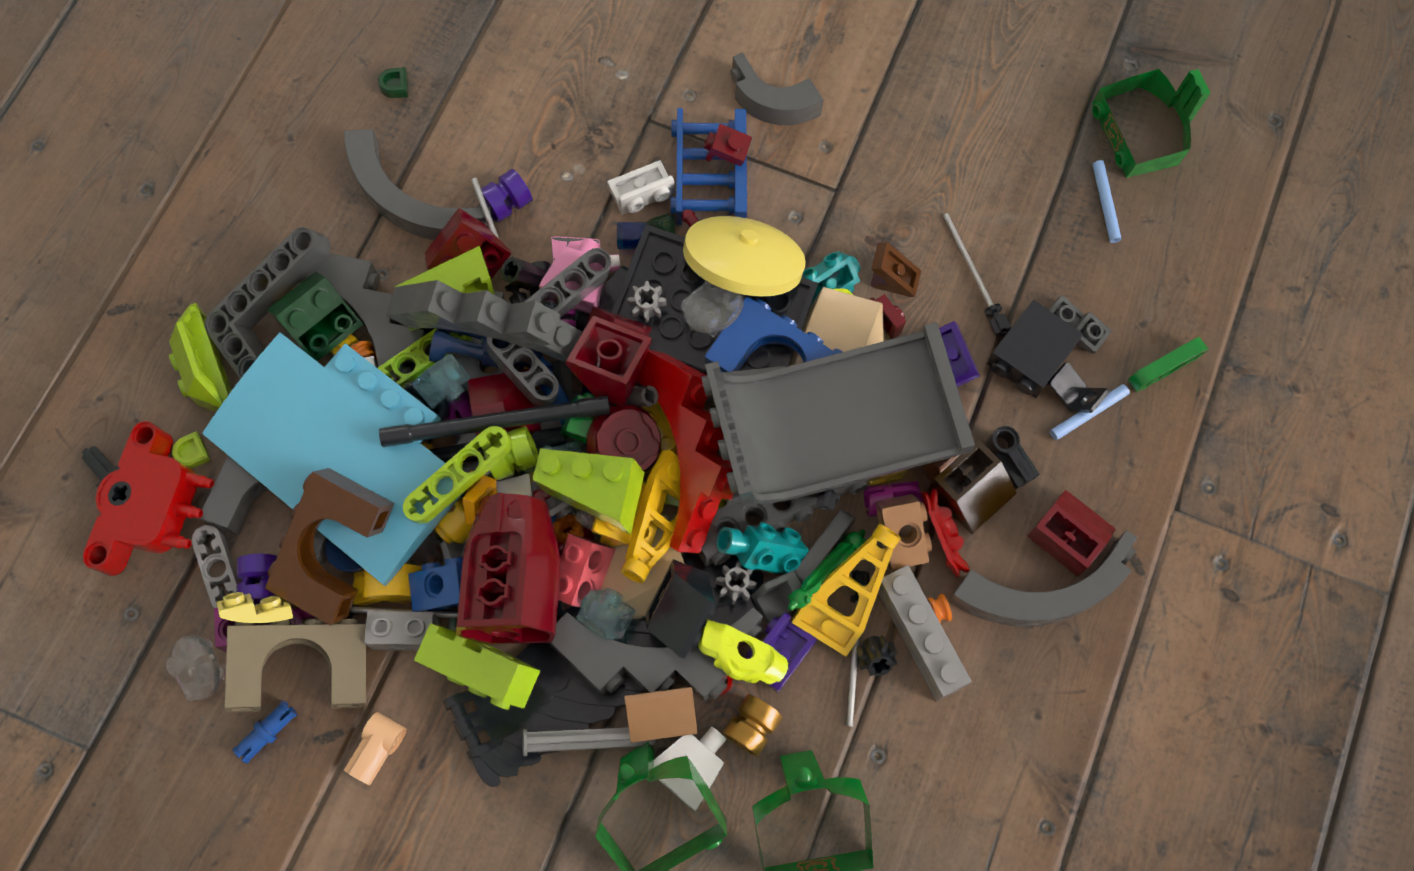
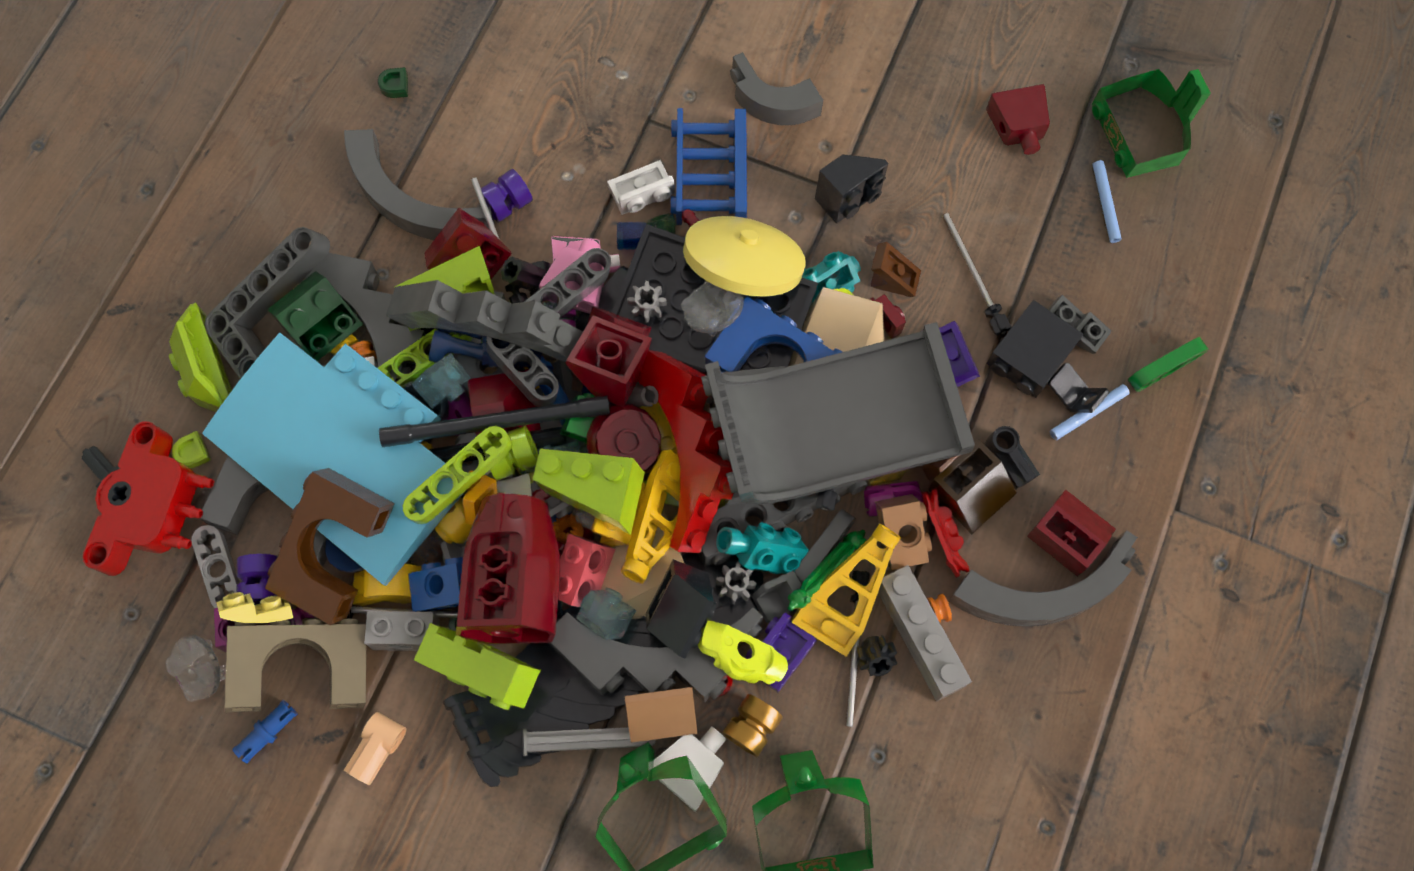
dark red bracket [703,124,752,166] -> none
none -> black slope [815,154,889,224]
none -> dark red torso [986,84,1050,155]

